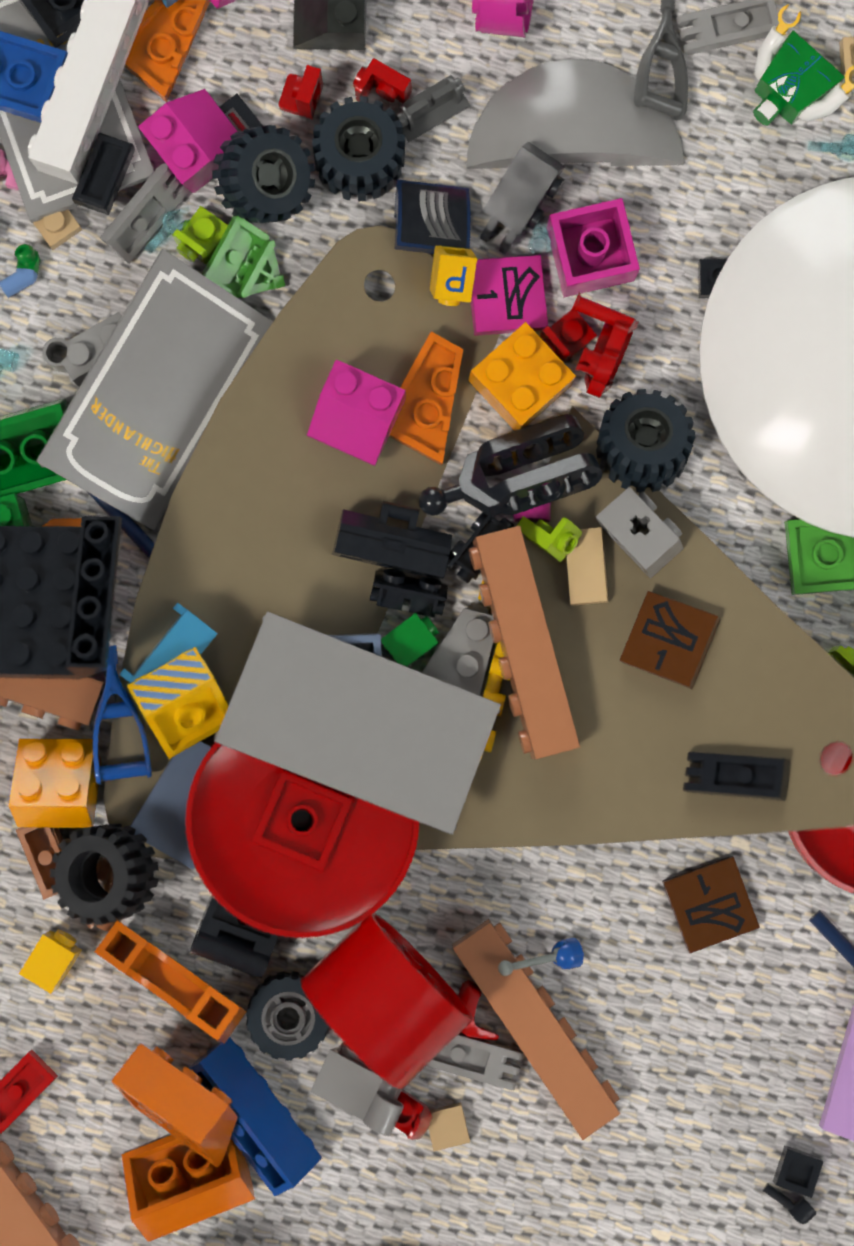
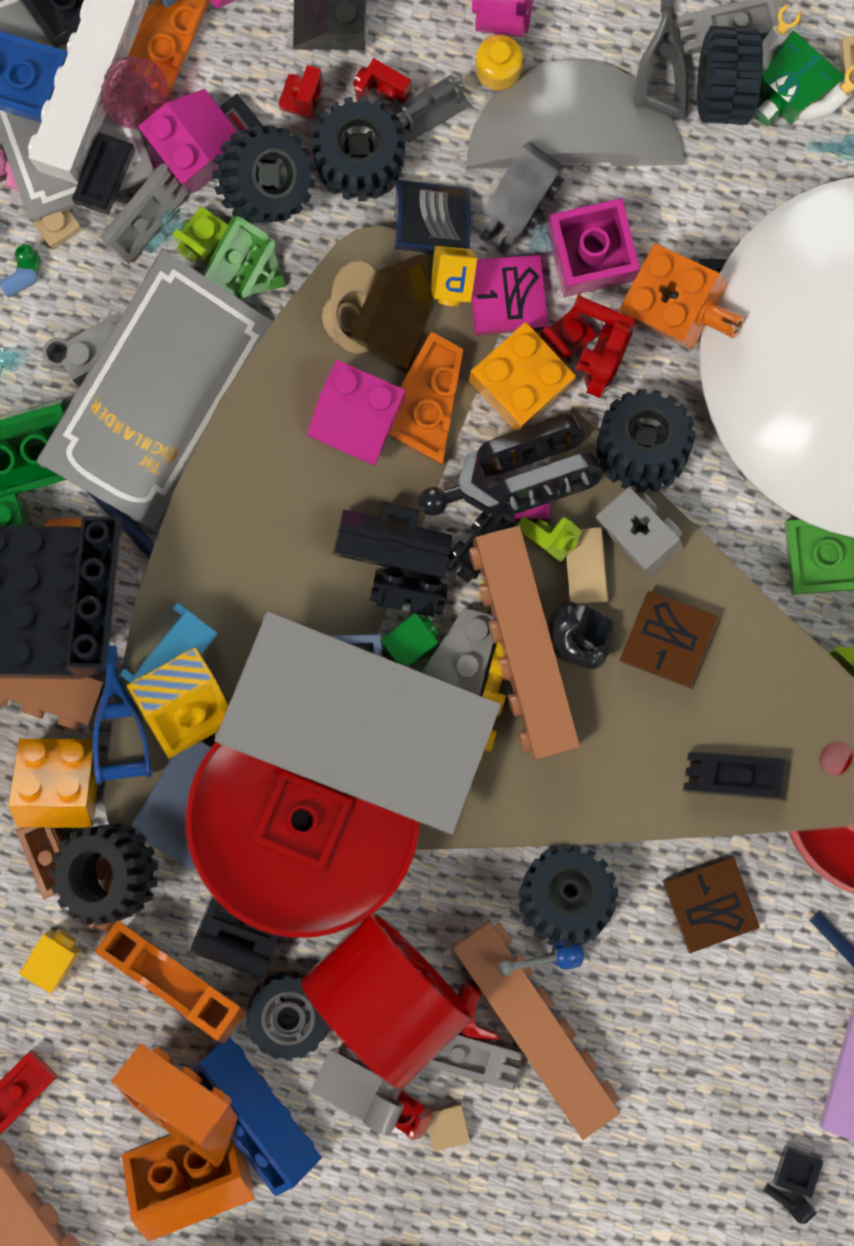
none -> clear pink wheel [100,56,169,129]
none -> tan piece [322,261,376,354]
none -> dark brown tile [350,255,434,373]
none -> yellow head [475,34,523,91]
none -> black wheel [518,845,618,948]
none -> black hair [548,601,614,670]
none -> orange brick [619,243,744,351]
none -> black wheel [697,26,763,125]

